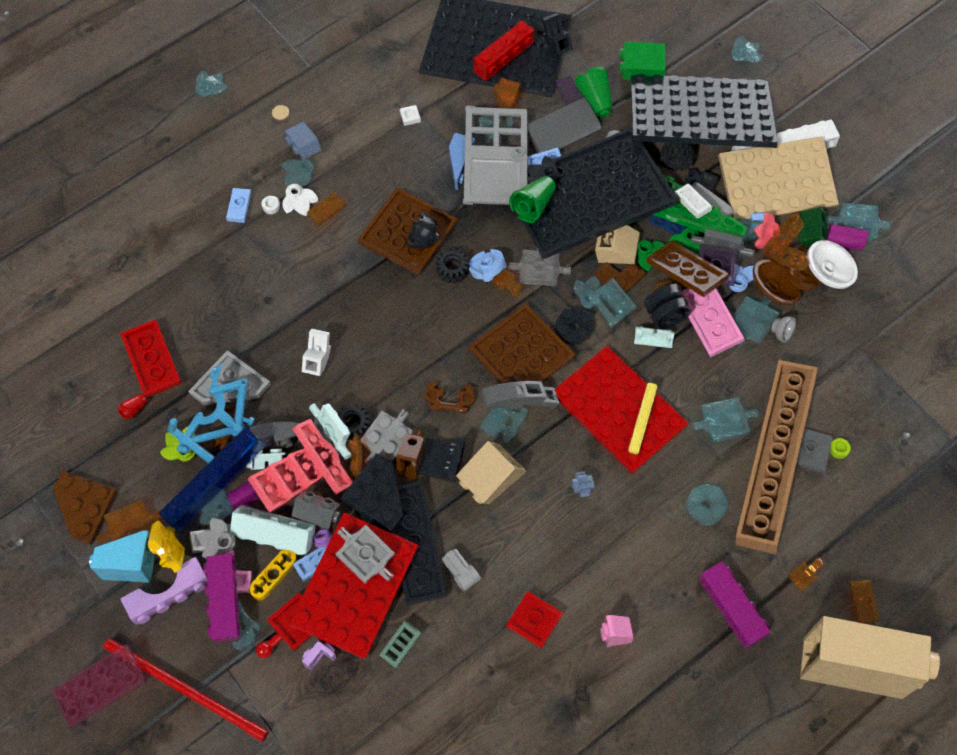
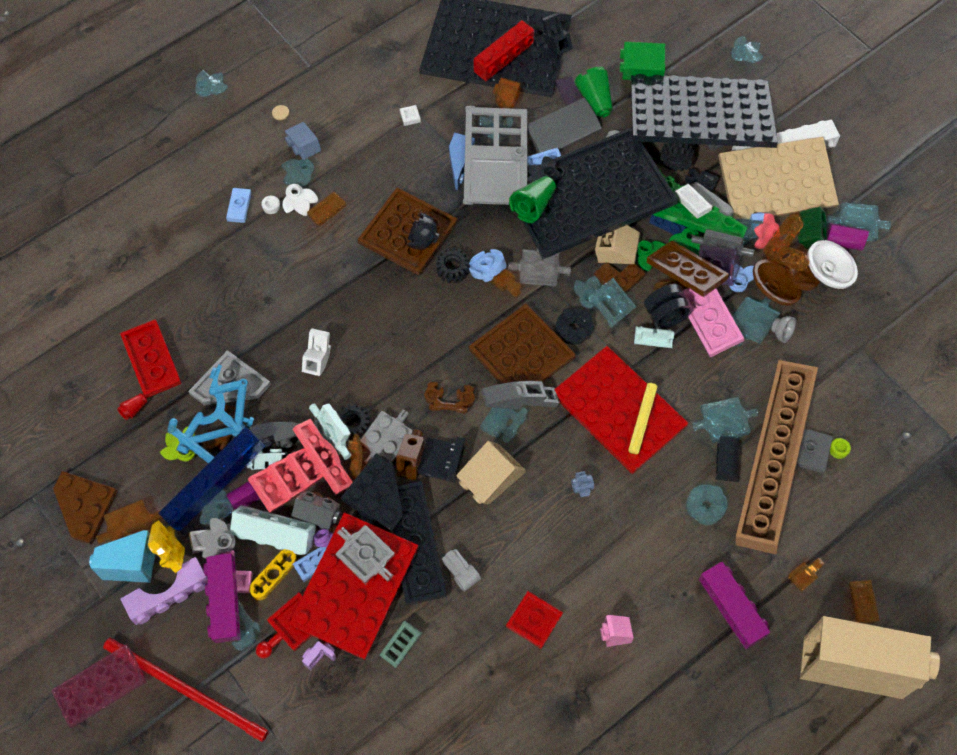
none -> black brick [715,436,741,482]

